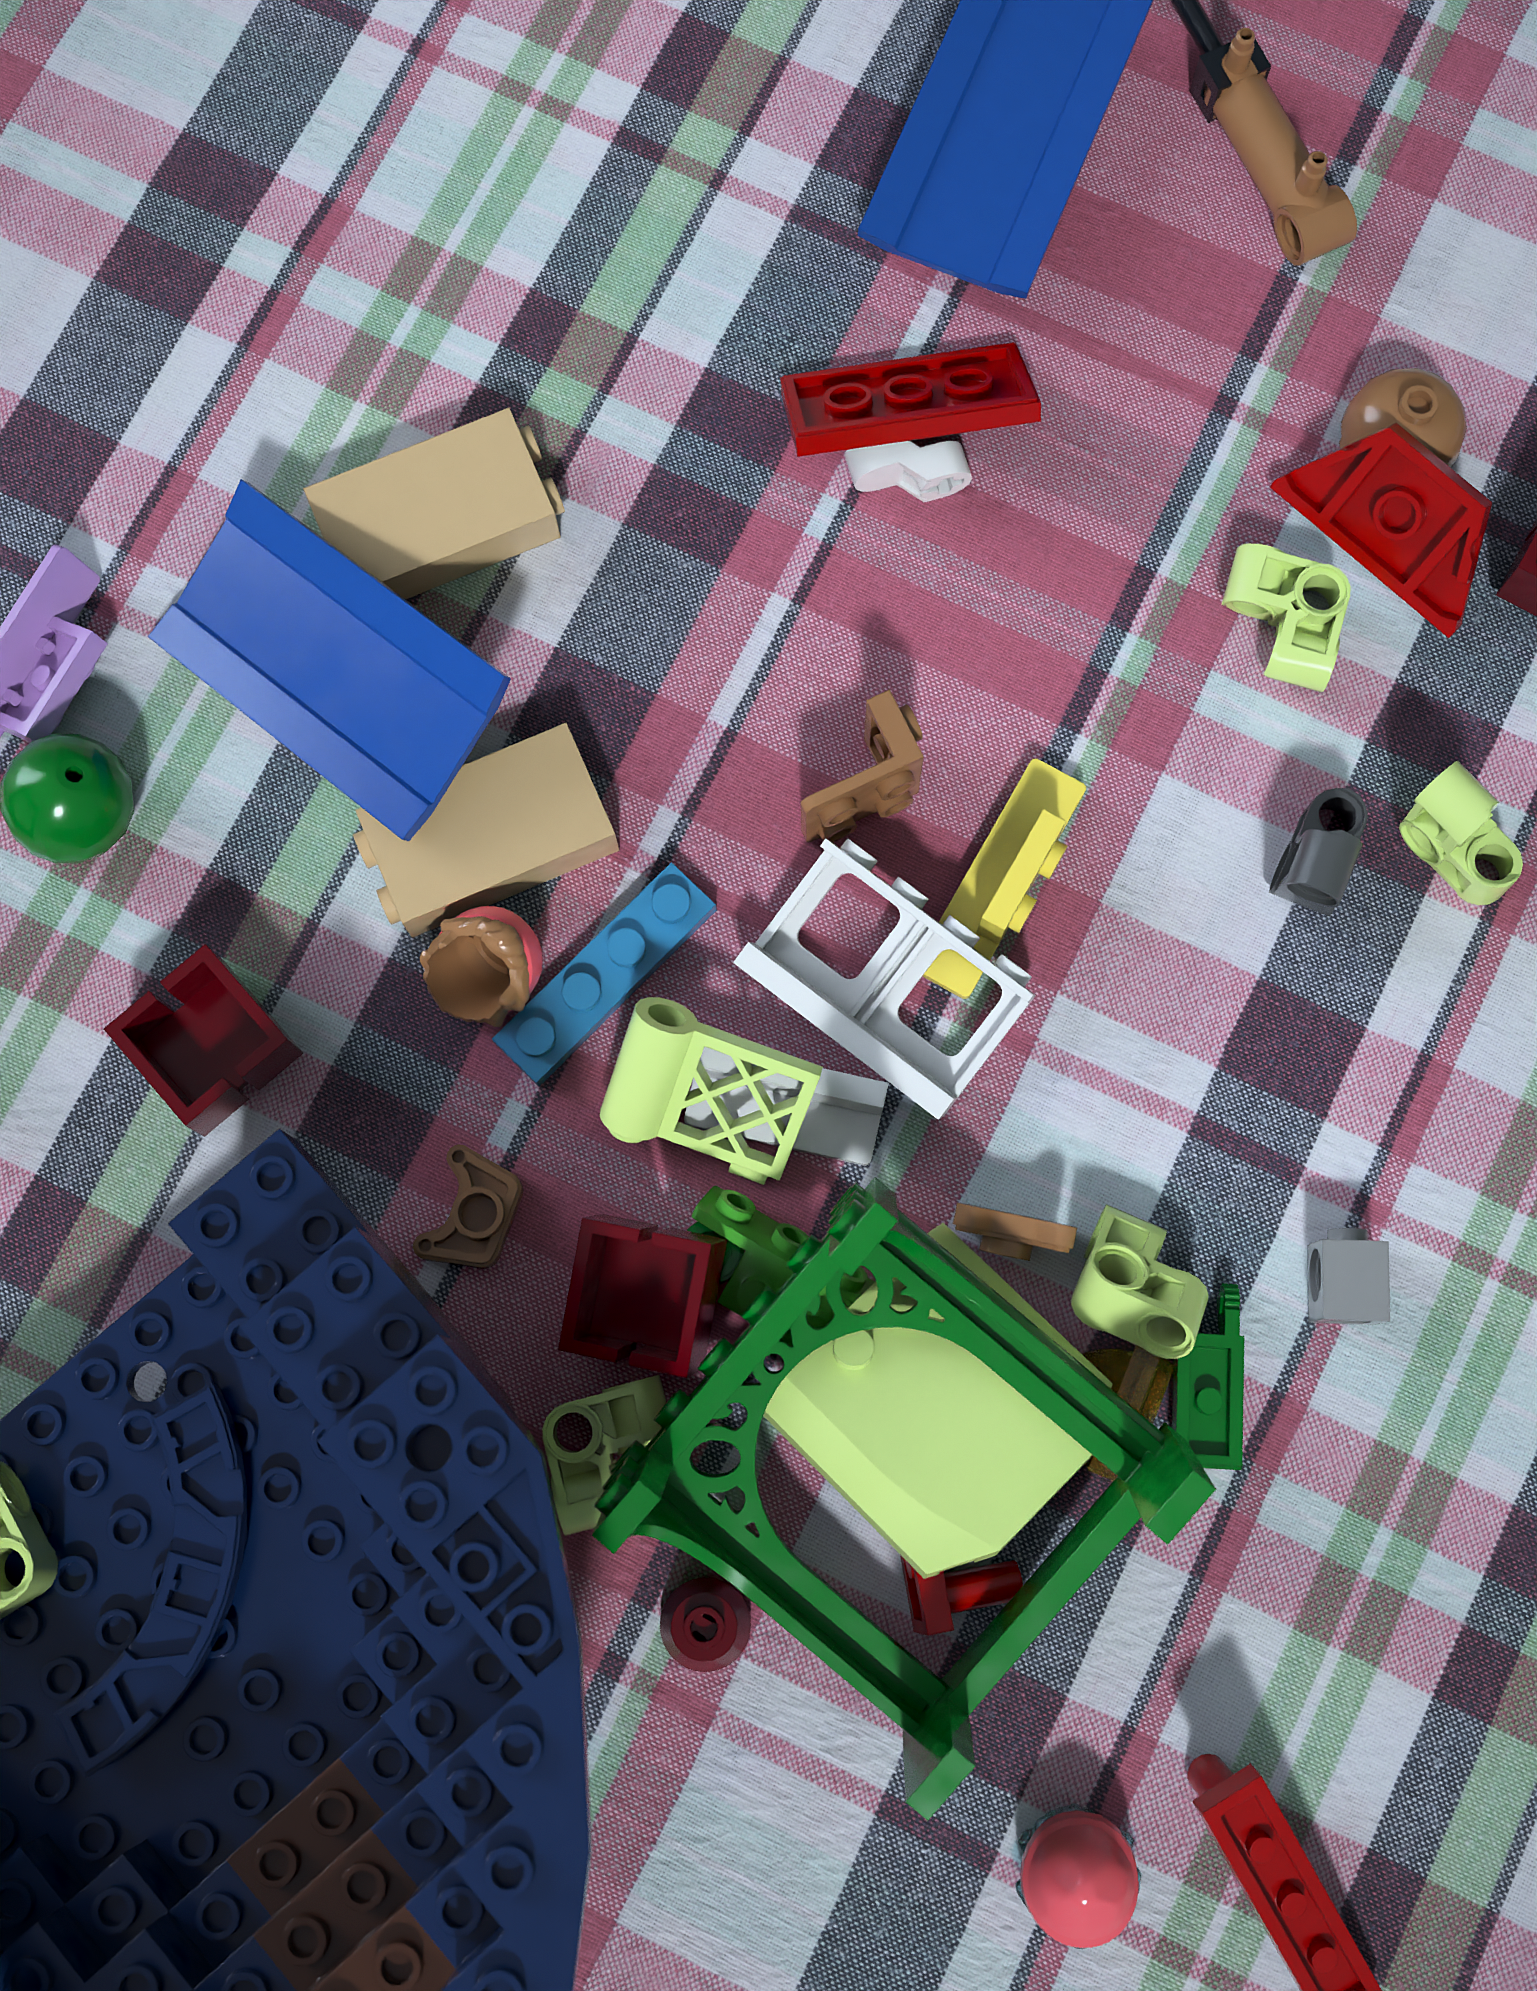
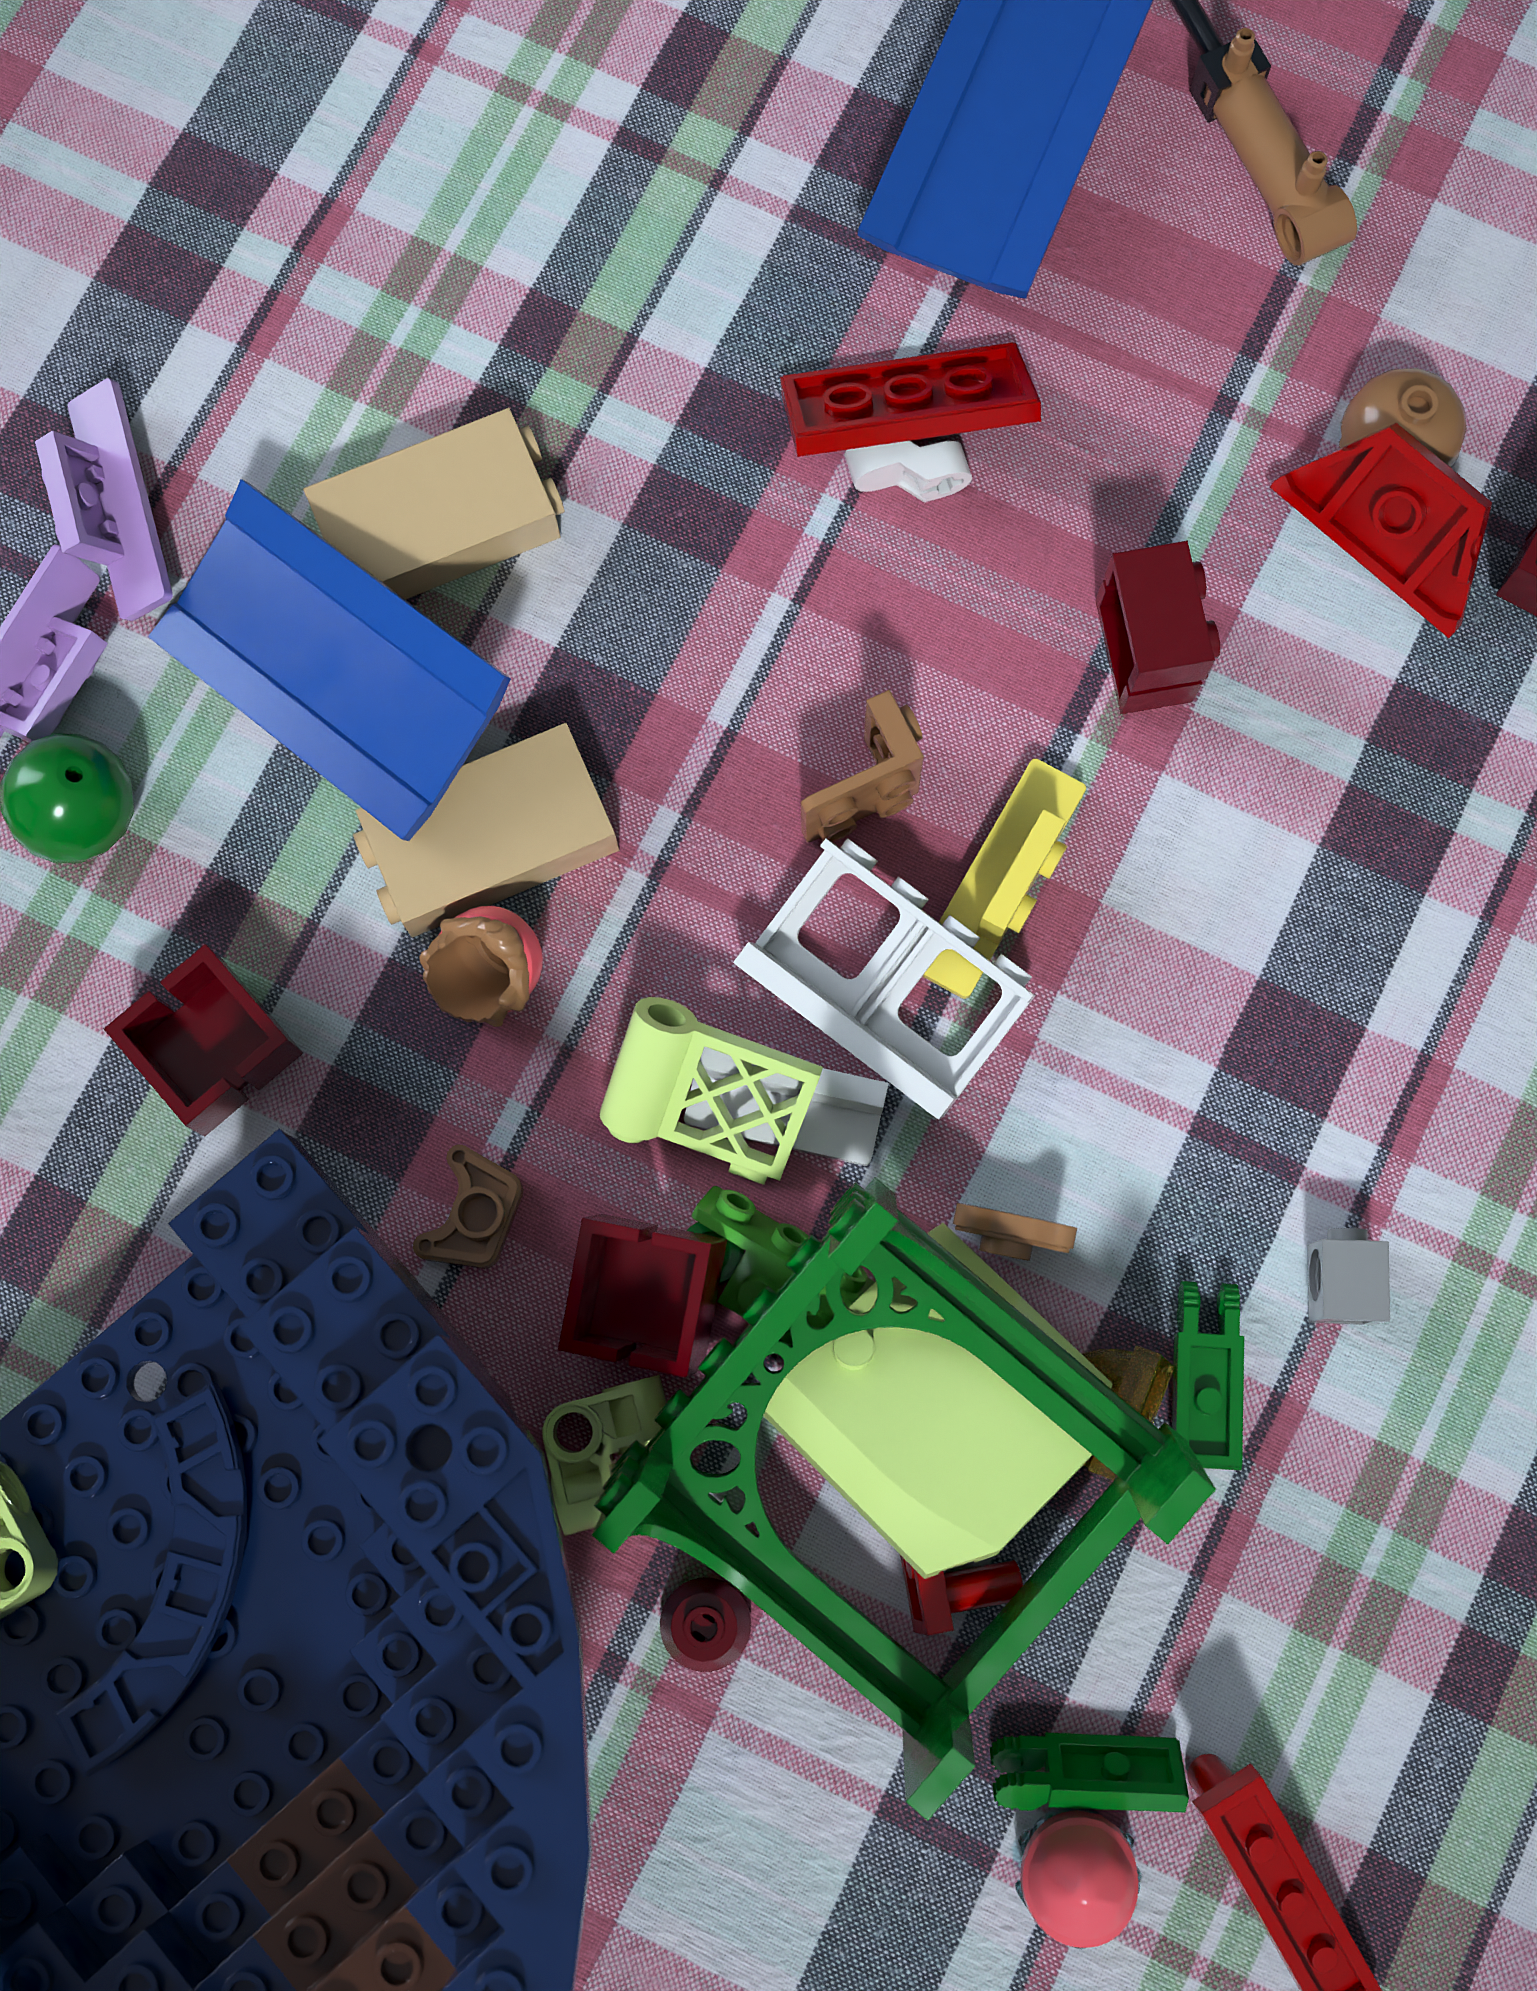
dark azure plate [492,862,717,1087] -> none
yellowish green piece [1071,1204,1209,1359] -> none
yellowish green piece [1221,543,1351,692] -> none
dark grey piece [1269,788,1368,916] -> none
yellowish green piece [1399,761,1523,906] -> none
none -> lavender bracket [35,378,173,621]
none -> green hinge [989,1732,1189,1813]
none -> dark red piece [1095,540,1220,715]

